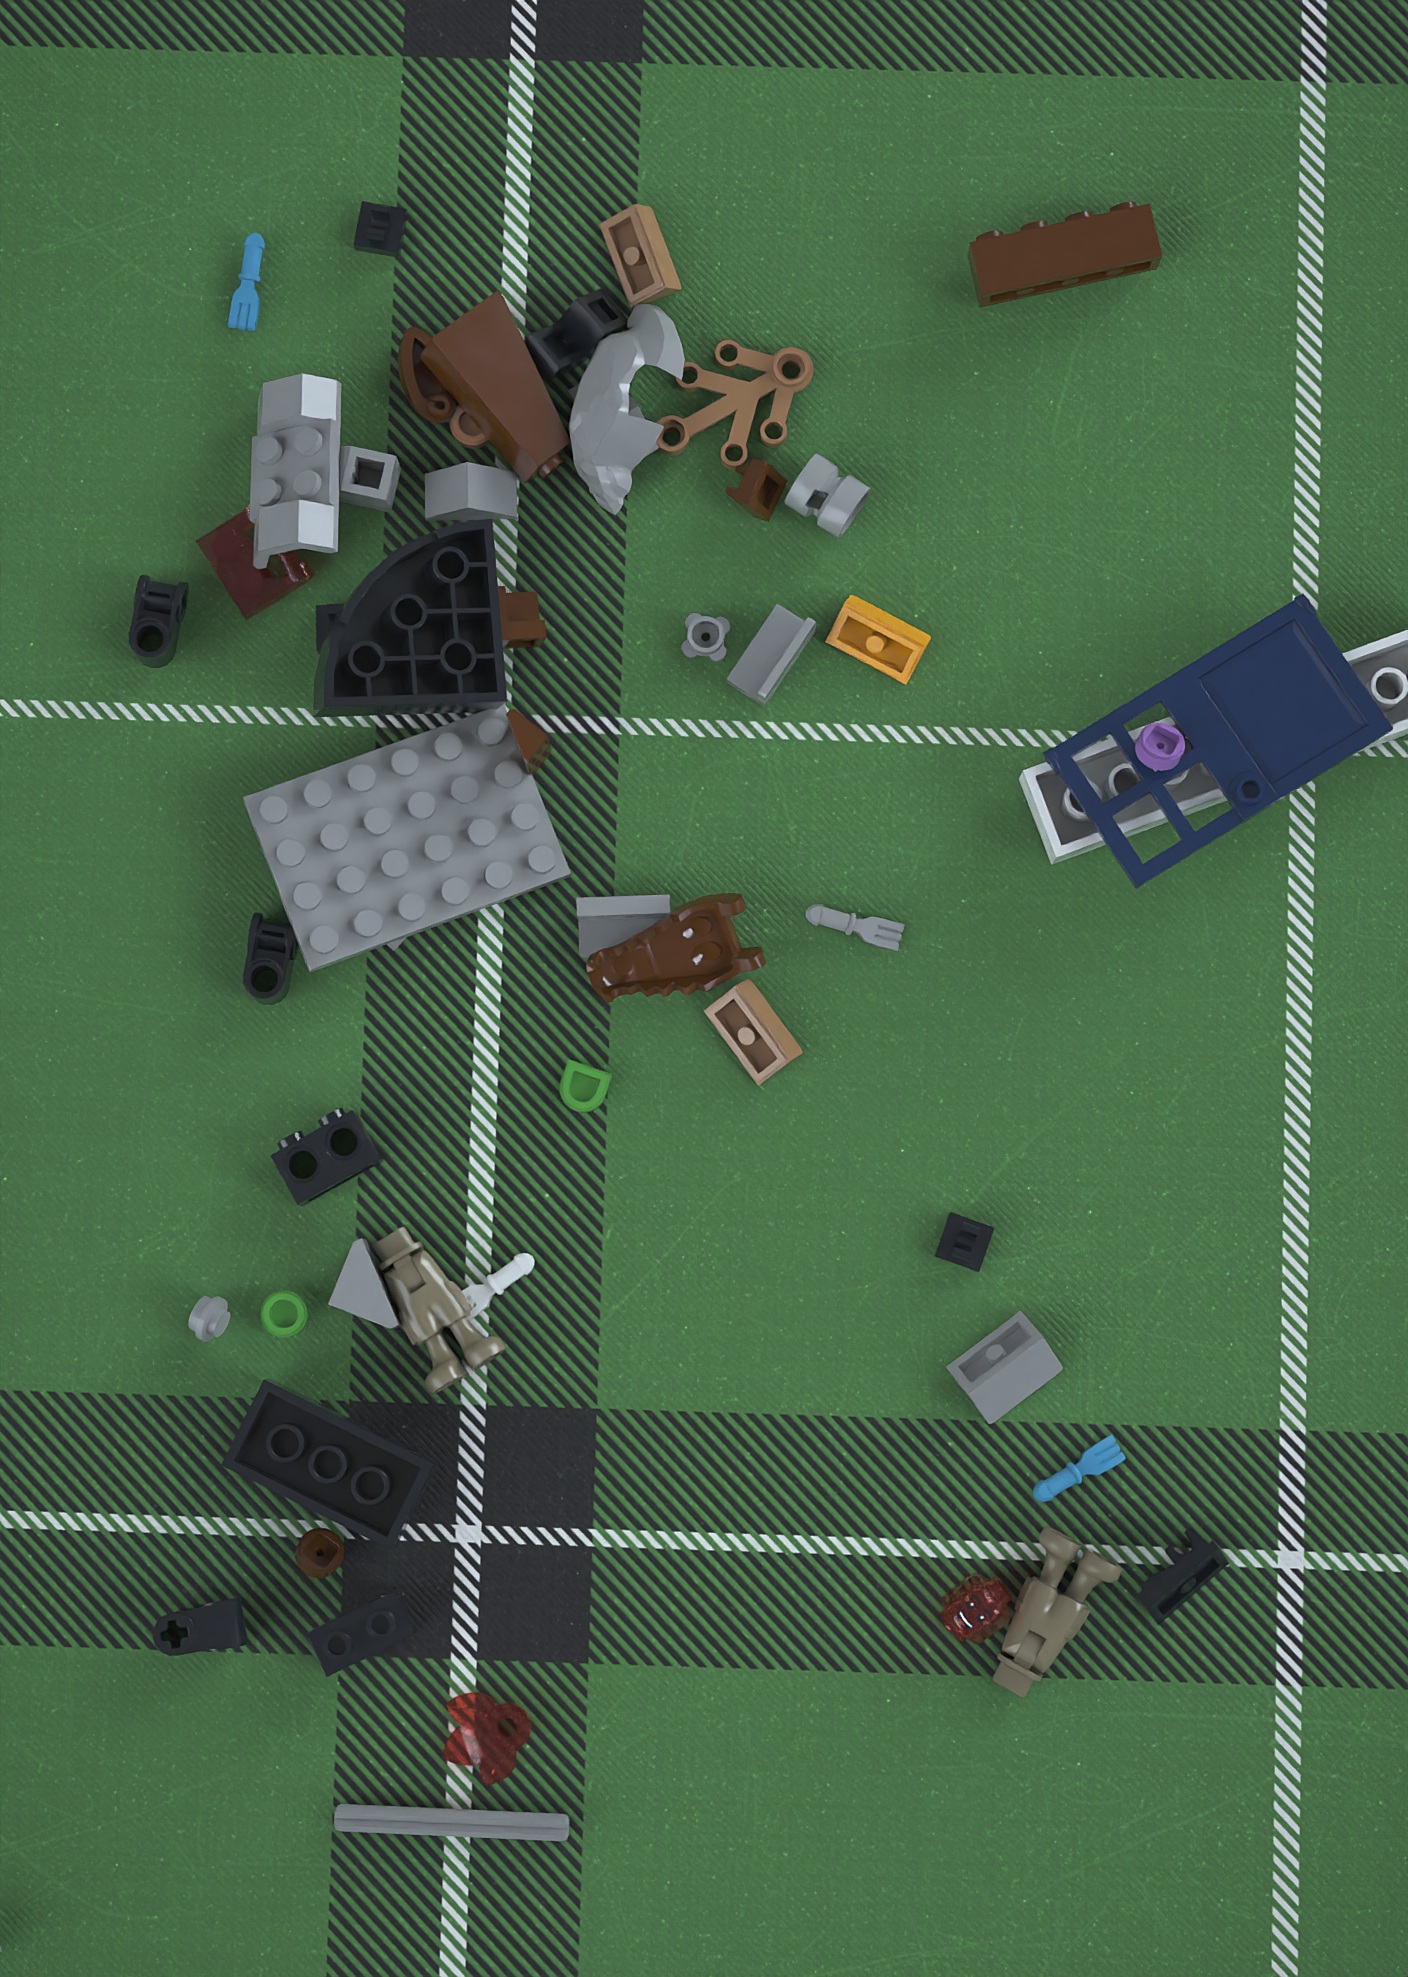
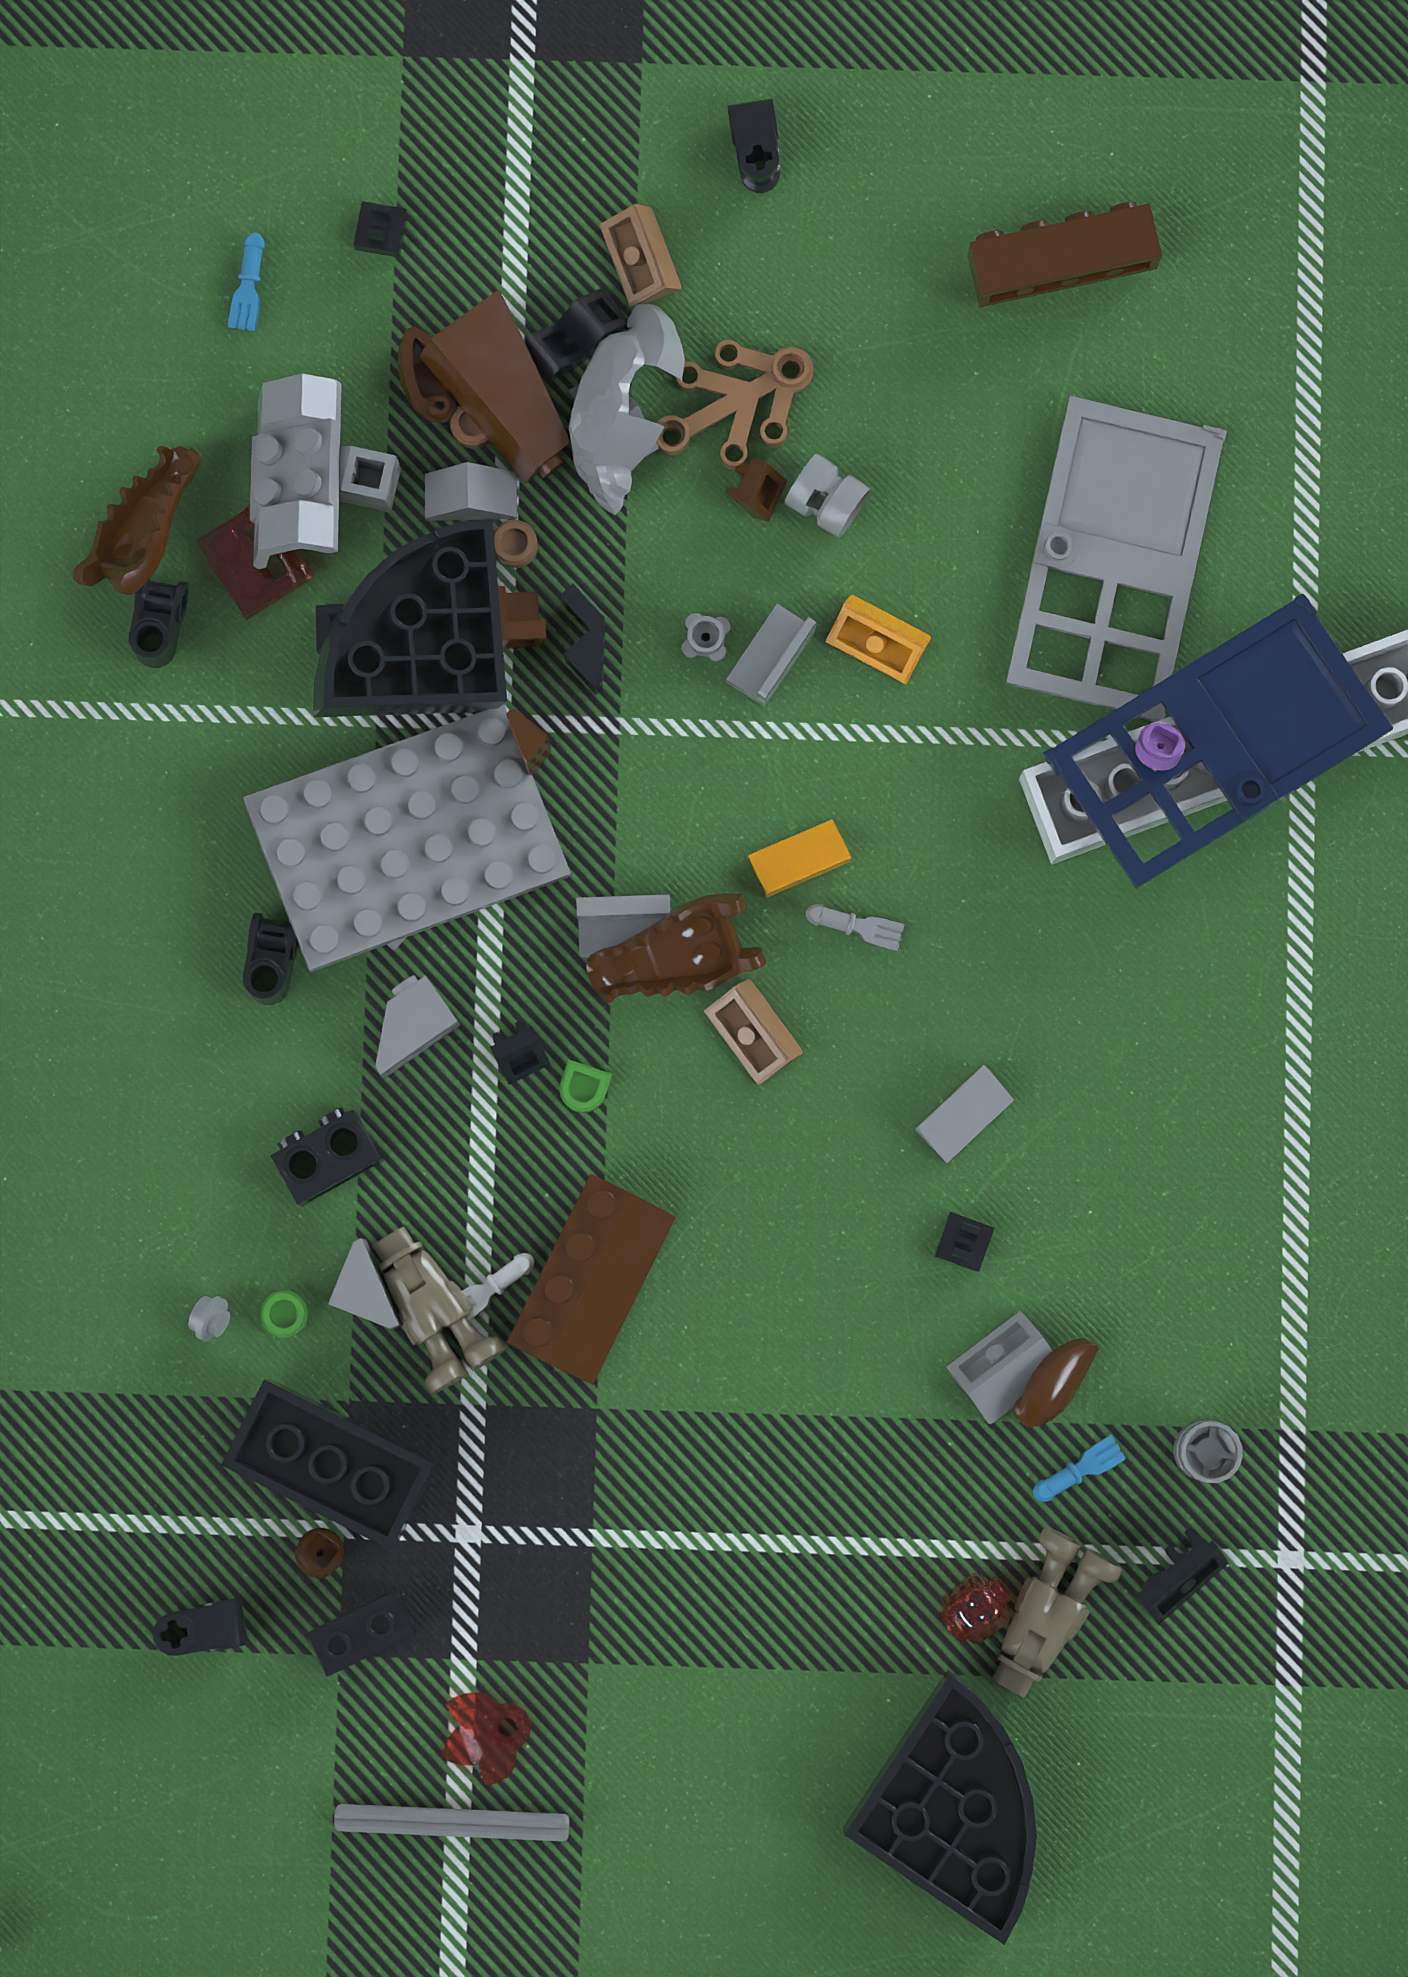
none -> reddish brown animal [73,446,200,595]
none -> light grey slope [375,975,460,1078]
none -> black tile [490,1021,551,1085]
none -> medium nougat tile [494,520,538,568]
none -> reddish brown slope [507,1174,676,1385]
none -> black slope [560,583,606,695]
none -> black piece [727,98,780,193]
none -> light orange slope [748,819,852,898]
none -> black brick [843,1669,1037,1945]
none -> light grey slope [915,1065,1014,1164]
none -> light grey door [1005,396,1227,723]
none -> reddish brown arm [1014,1338,1098,1428]
none -> light grey wheel [1174,1421,1242,1483]

